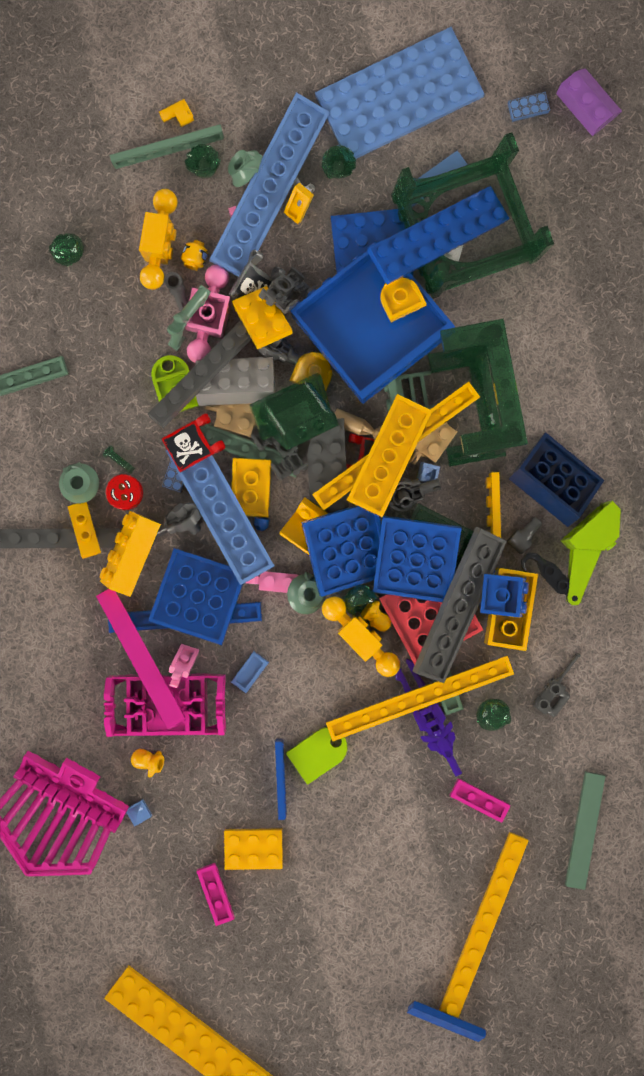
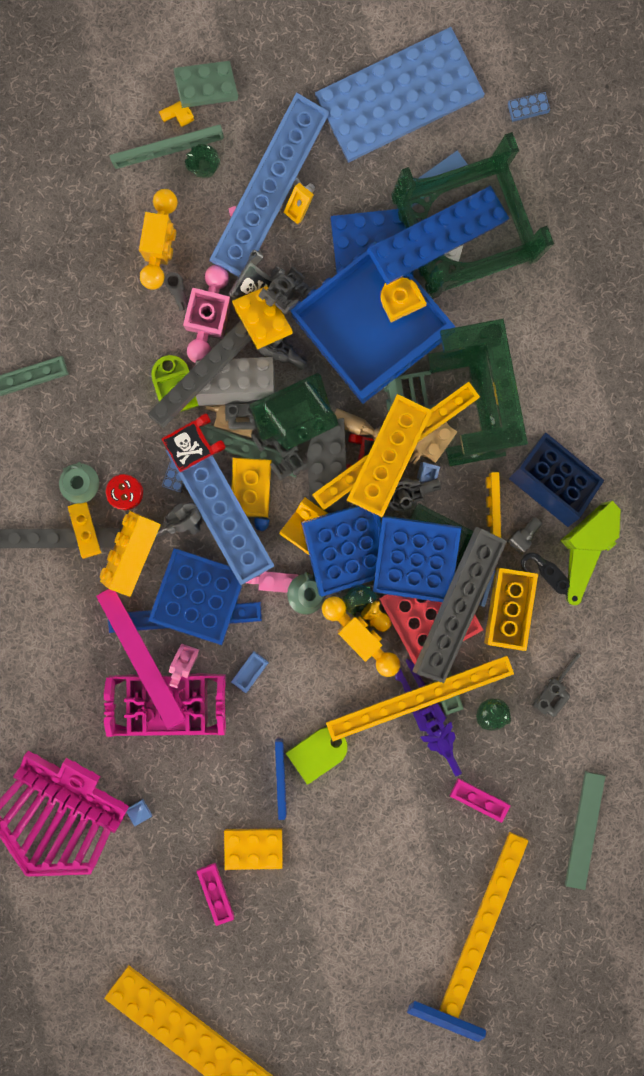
clear green hair [49,233,84,266] -> none
clear green piece [103,446,136,474] -> none
yellow animal [131,749,164,778] -> none
sand green piece [167,285,211,351] -> none
yellow head [181,240,208,271] -> none
sand green piece [228,150,263,187] -> none
yellow tile [289,352,332,397] -> none
clear green hair [321,145,356,179] -> none
blue plate [480,574,529,618] -> none
medium lavender slope [556,68,622,136] -> none
none -> sand green plate [174,61,238,108]
none -> dark grey piece [225,403,296,430]

